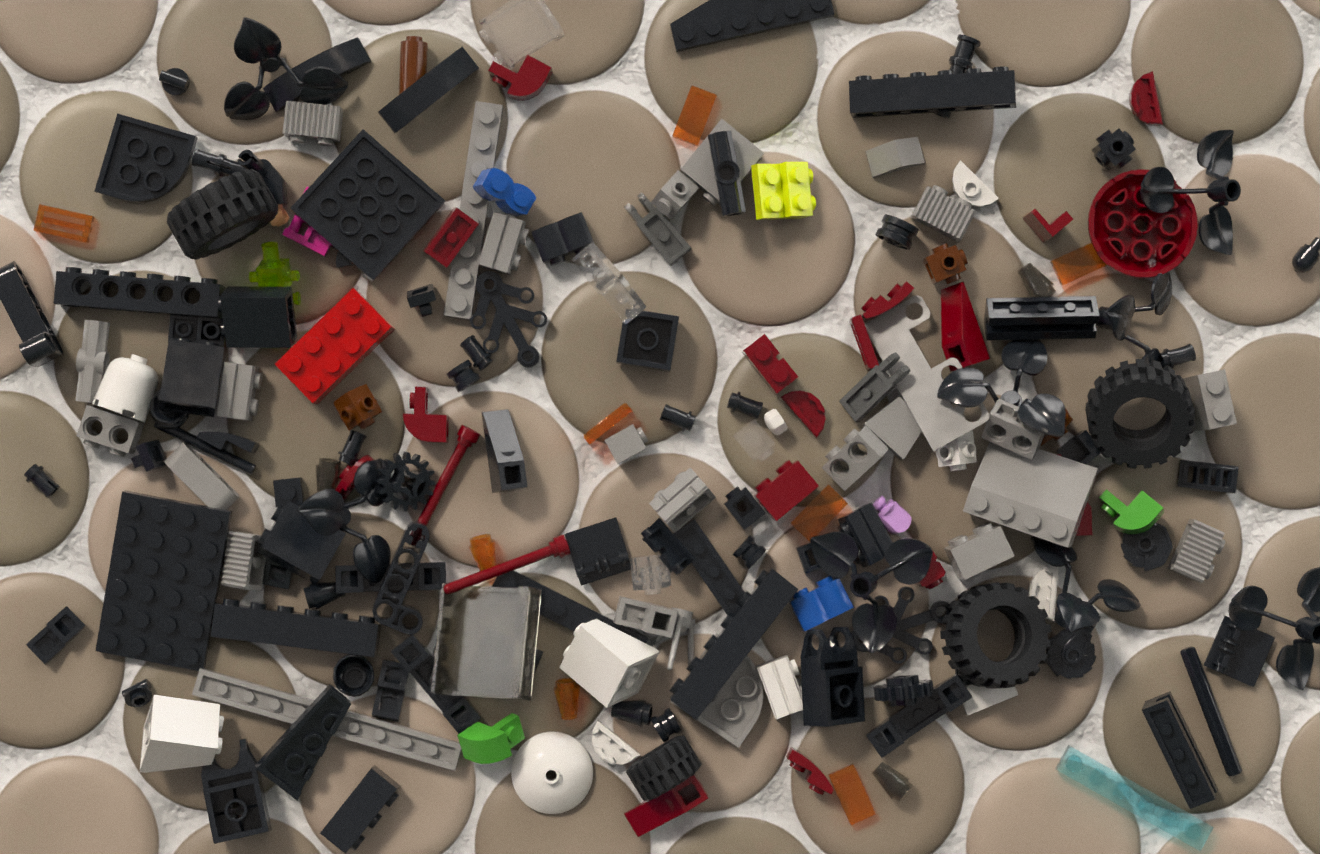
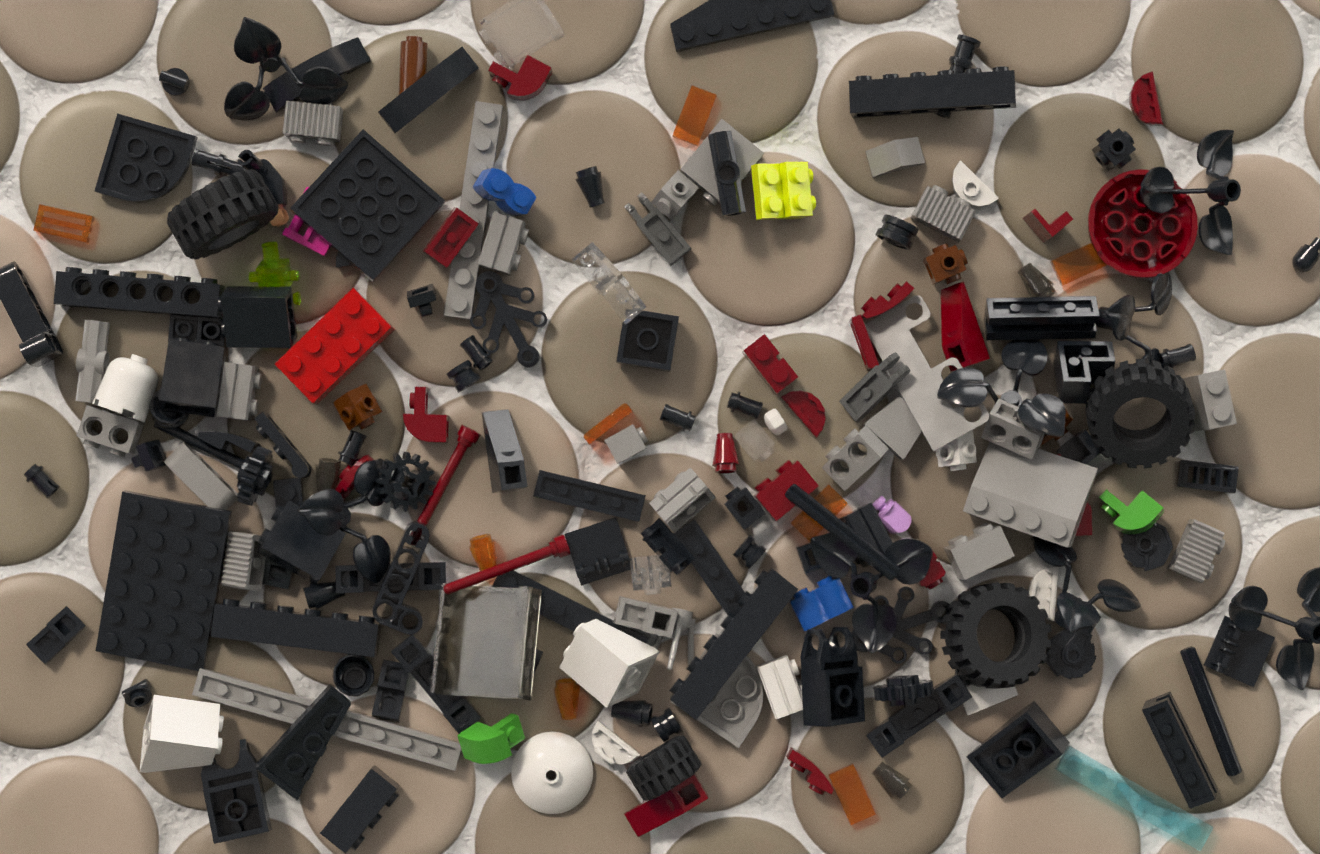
black brick [531,212,594,266] -> none
none -> black gear [236,446,274,506]
none -> black plate [254,412,312,478]
none -> black plate [533,470,646,522]
none -> black cone [575,166,605,208]
none -> dark red cone [712,433,739,474]
none -> black axle [785,484,901,581]
none -> black slope [966,701,1070,799]
none -> black brick [1053,341,1116,404]

